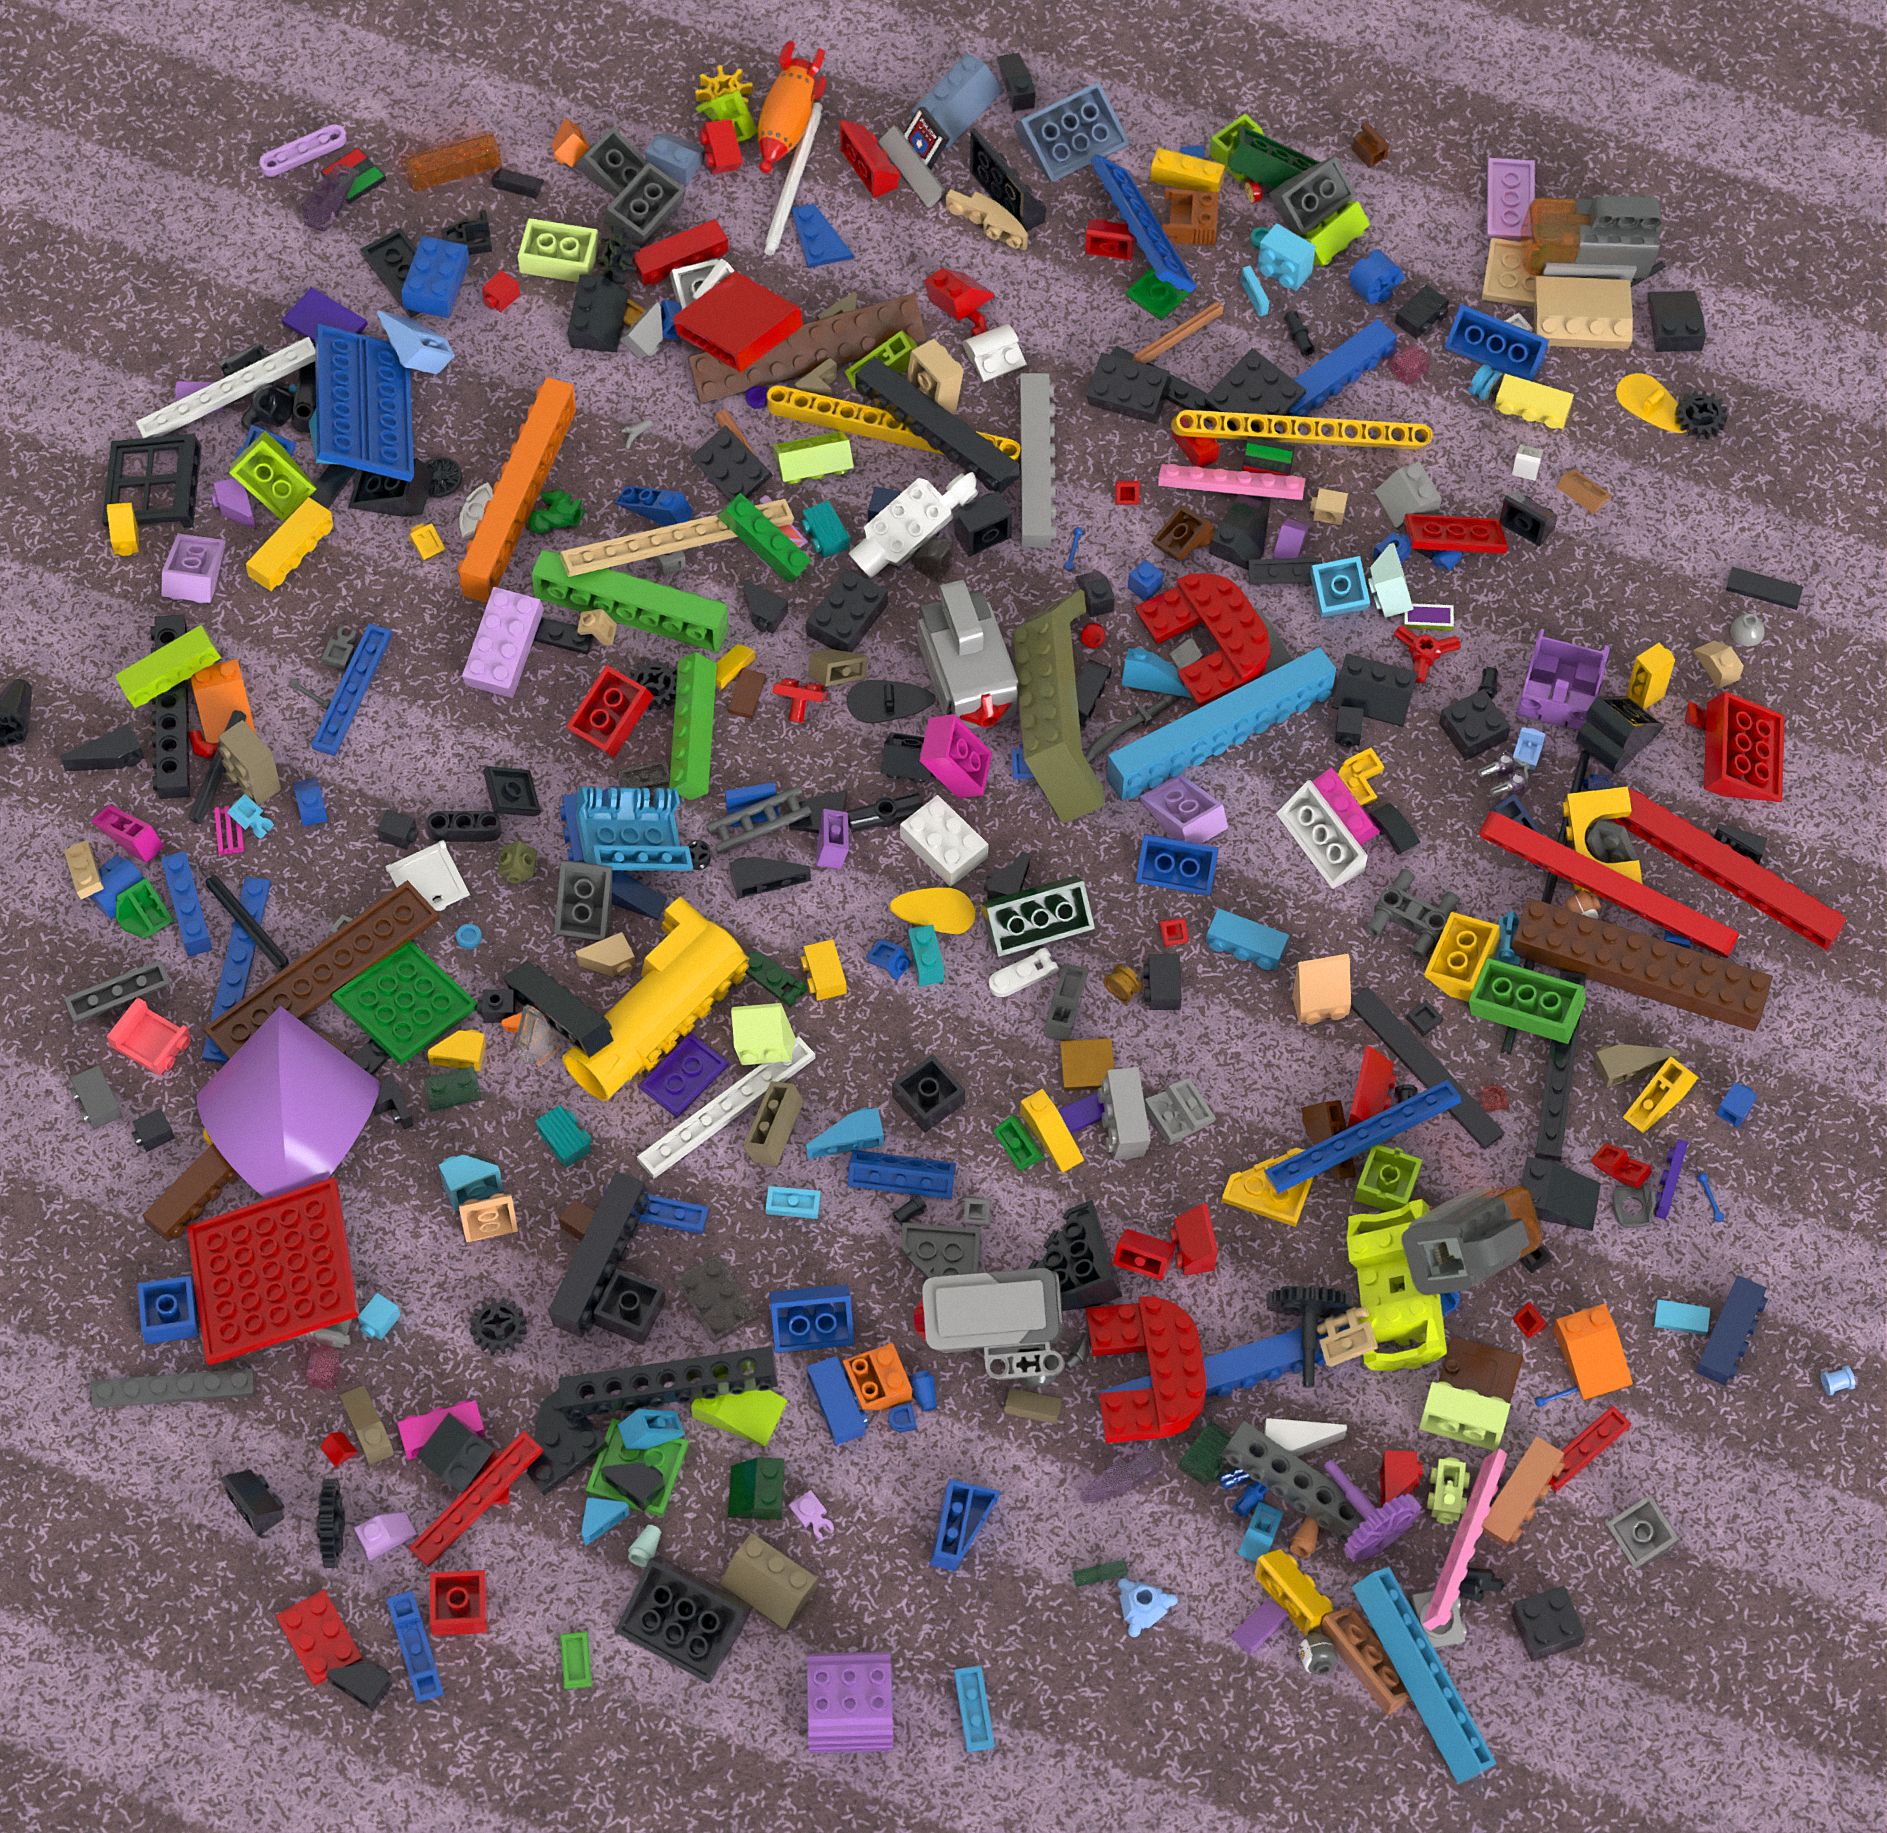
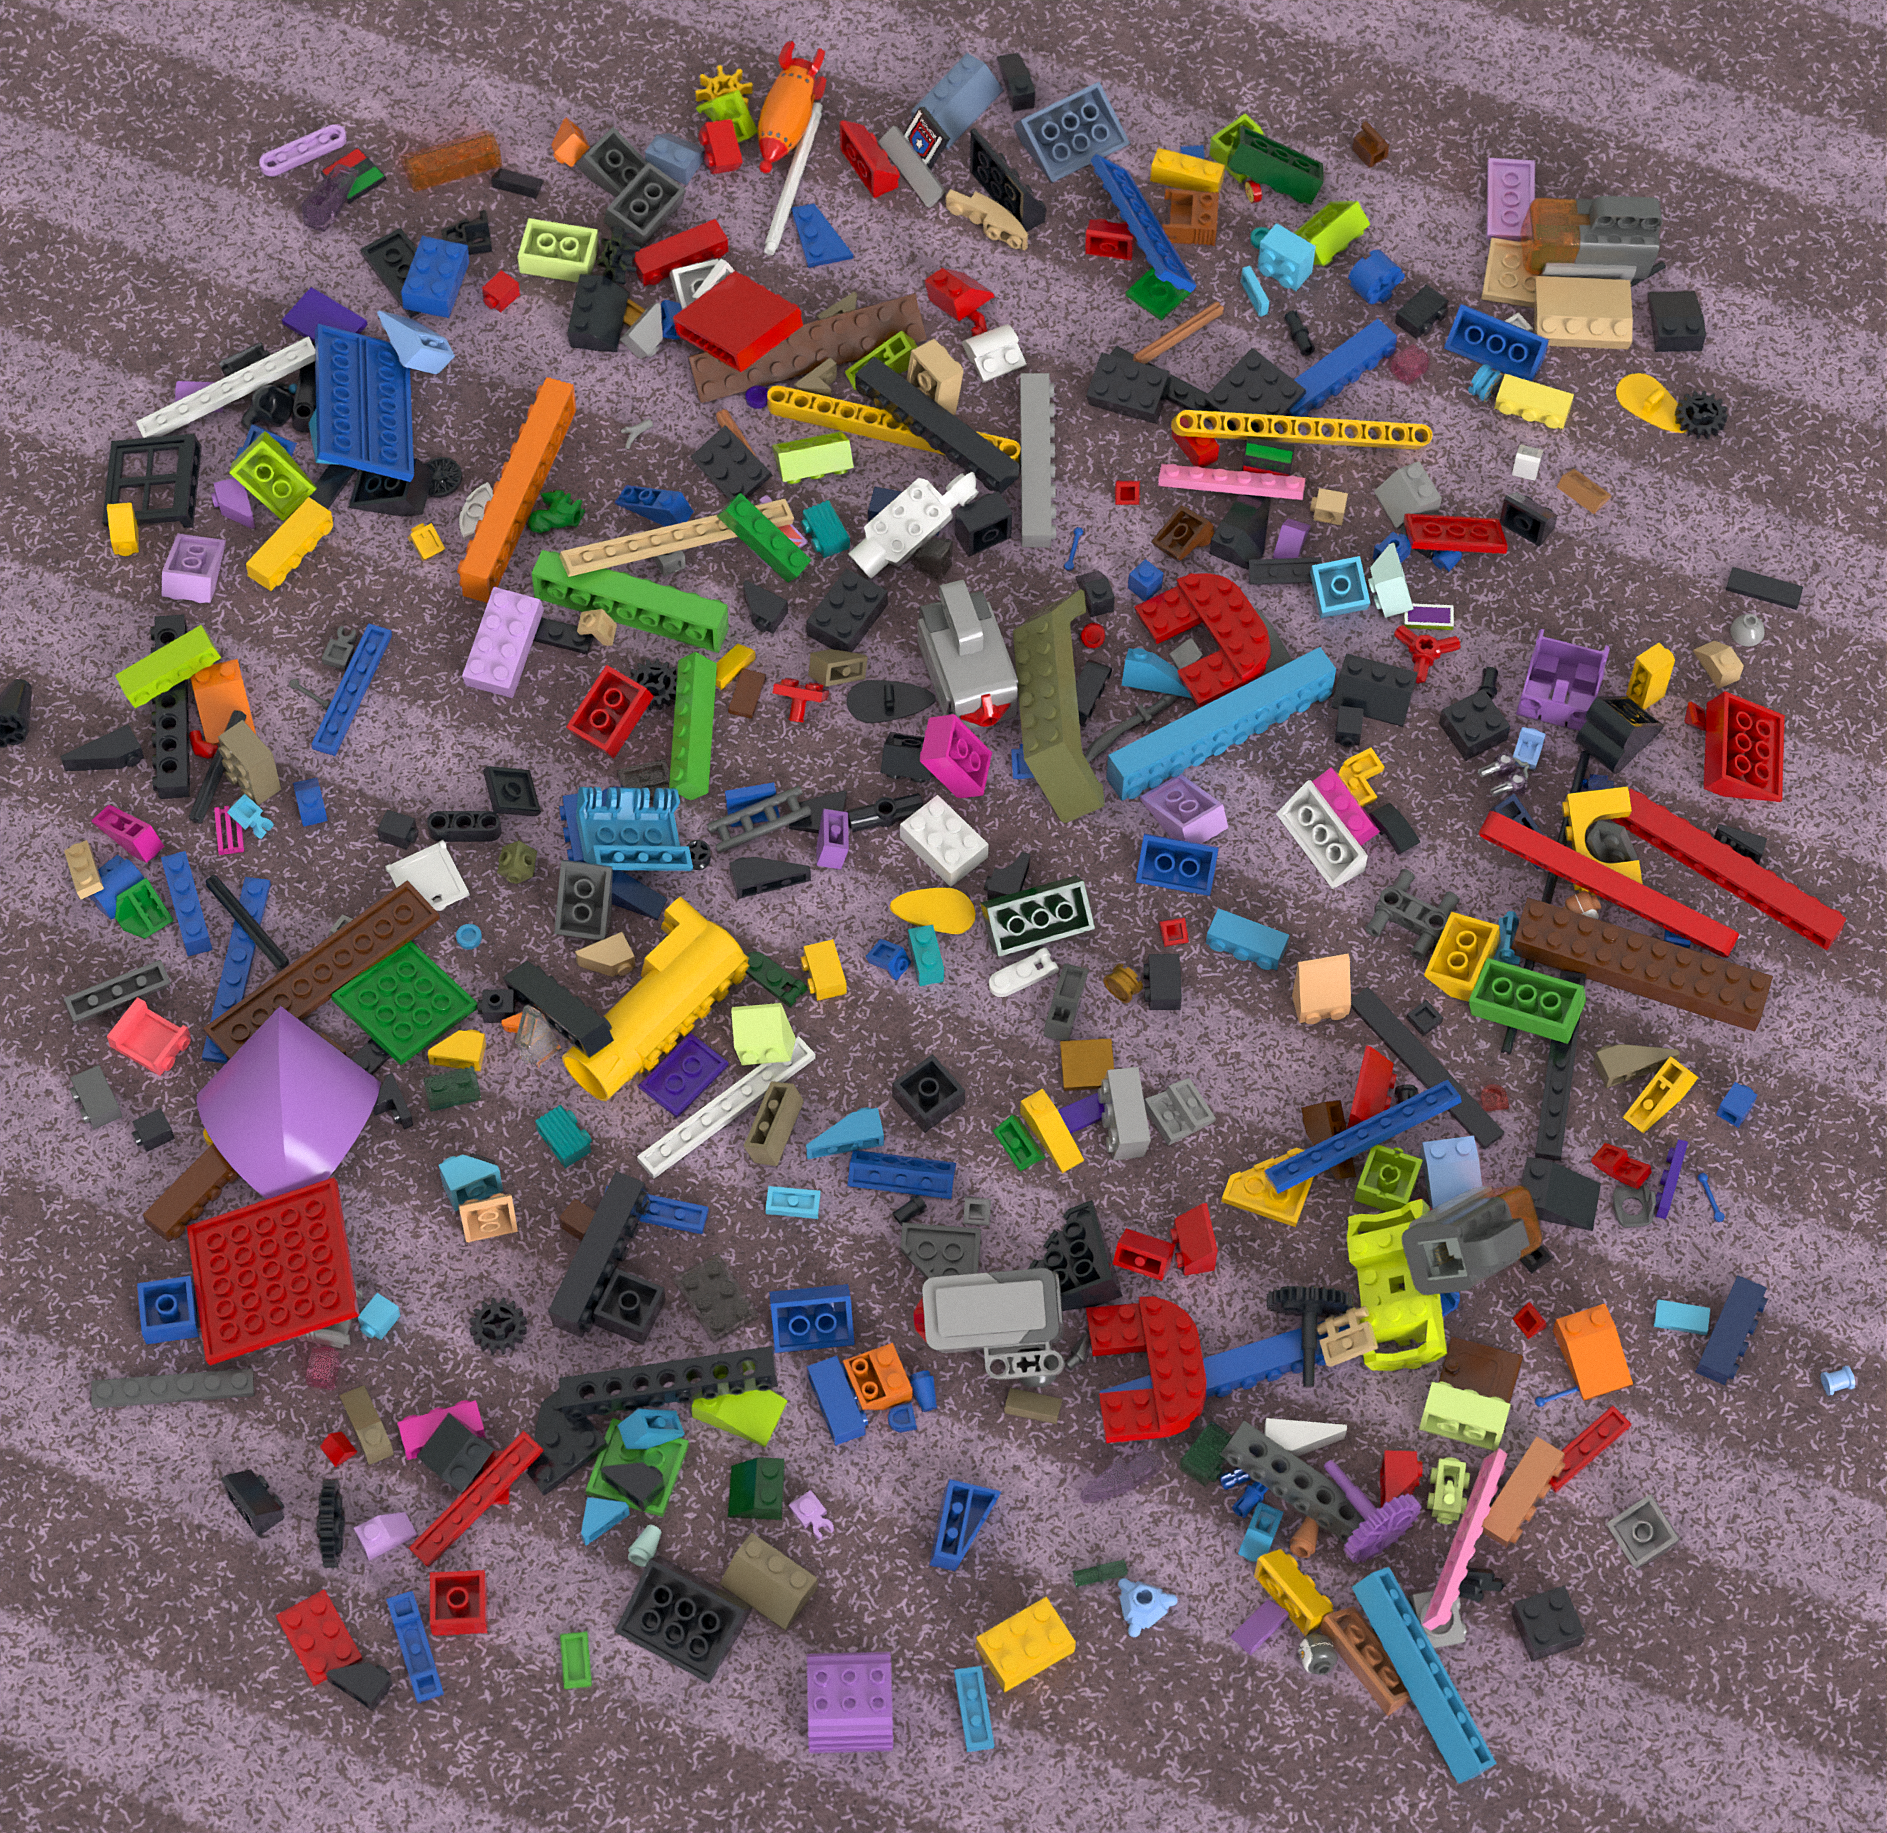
dark grey slope [1269,156,1357,235] -> none
none -> yellow brick [976,1597,1075,1692]
none -> light blue slope [1420,1136,1482,1209]

